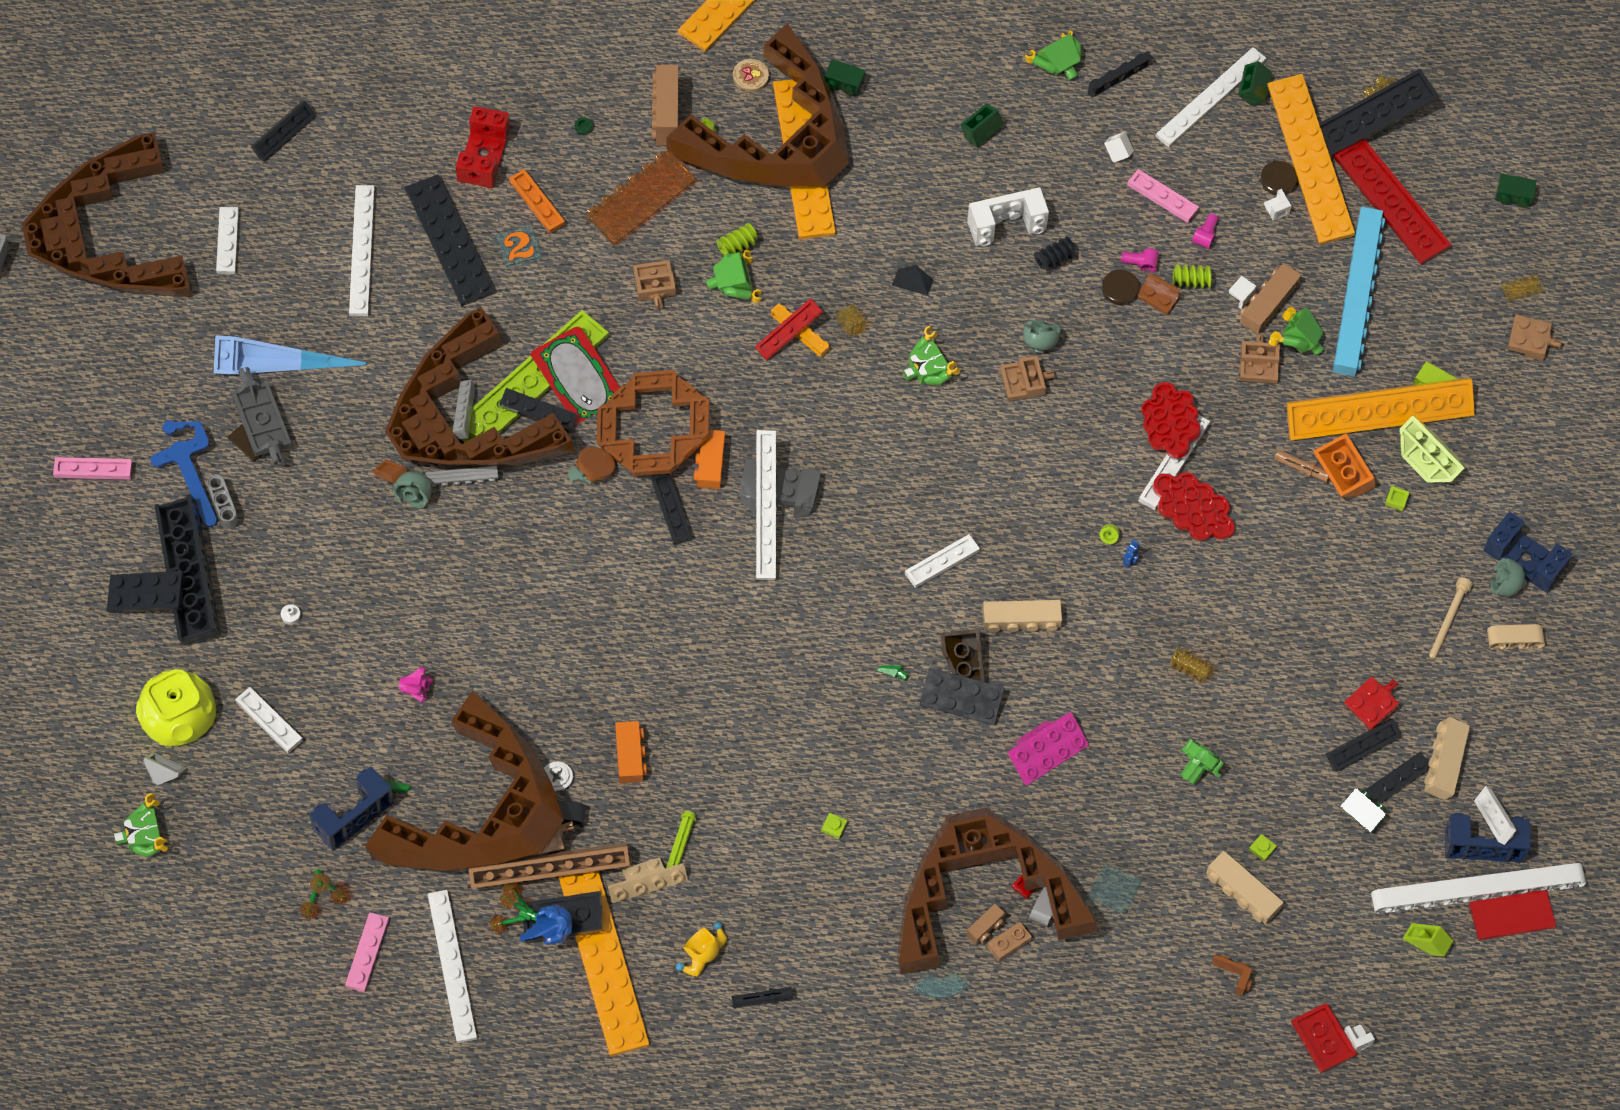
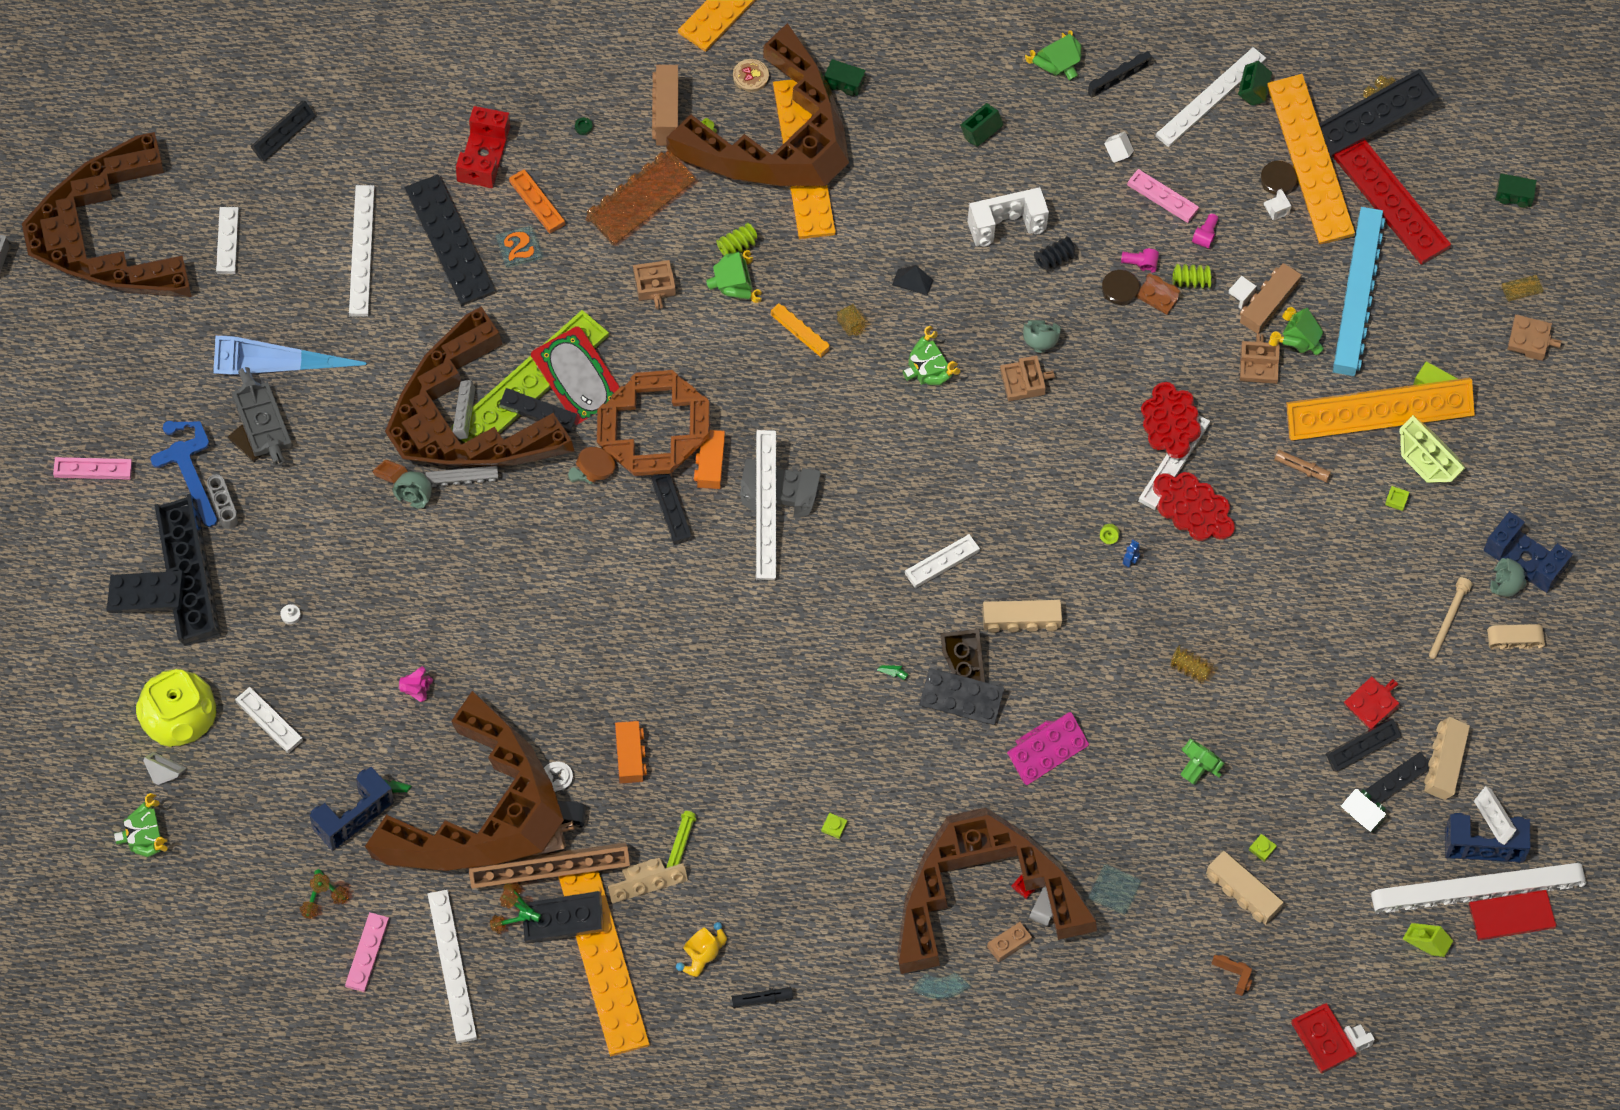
blue hair [520,904,572,945] -> none
red tile [755,298,823,361] -> none
medium nougat piece [966,904,1005,945] -> none
orange slope [1313,433,1375,498] -> none

